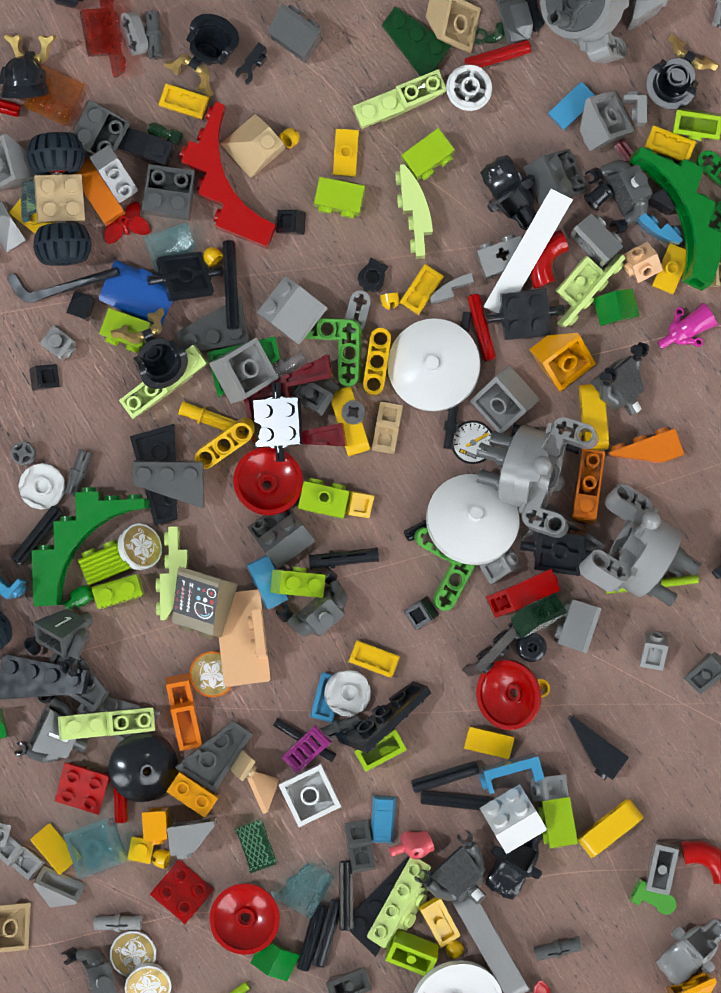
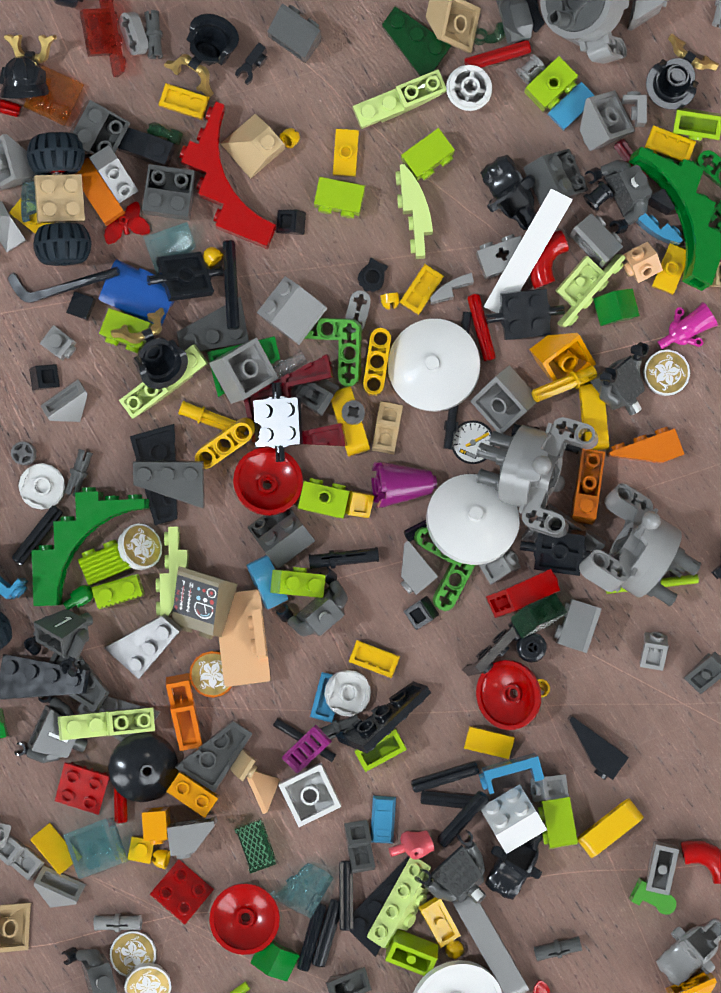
none -> light grey slope [41,380,88,422]
none -> wing [104,614,182,679]
none -> magenta cone [371,461,437,508]
none -> light grey slope [400,541,438,595]
none -> black axle [437,791,488,848]
none -> light grey bush [516,54,546,85]
none -> lime brick [524,56,578,112]
none -> yellow axle [531,365,597,402]
none -> tile [643,350,690,396]

